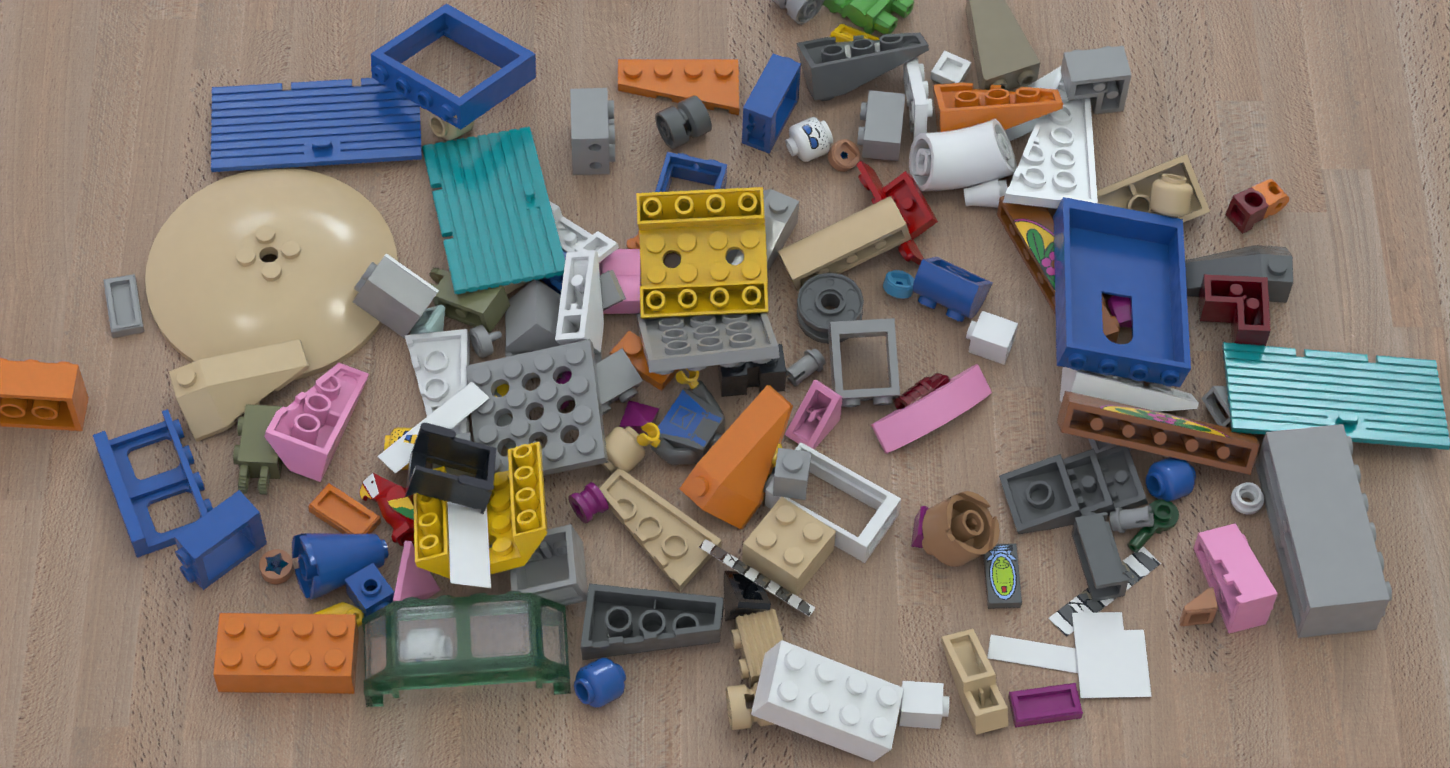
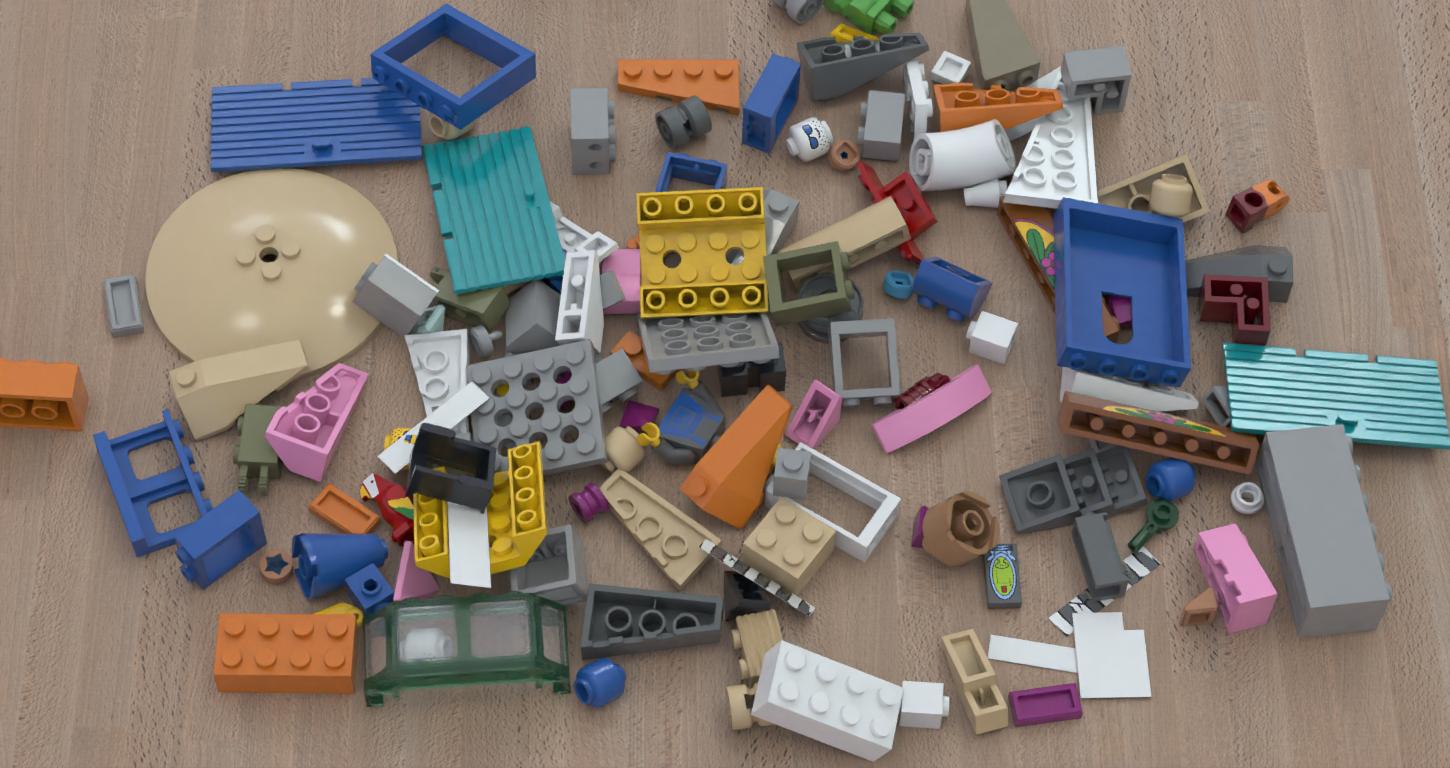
light grey pin [786,348,826,387] -> none
light grey pin [1110,505,1154,533] -> none
none -> olive window [763,241,855,326]

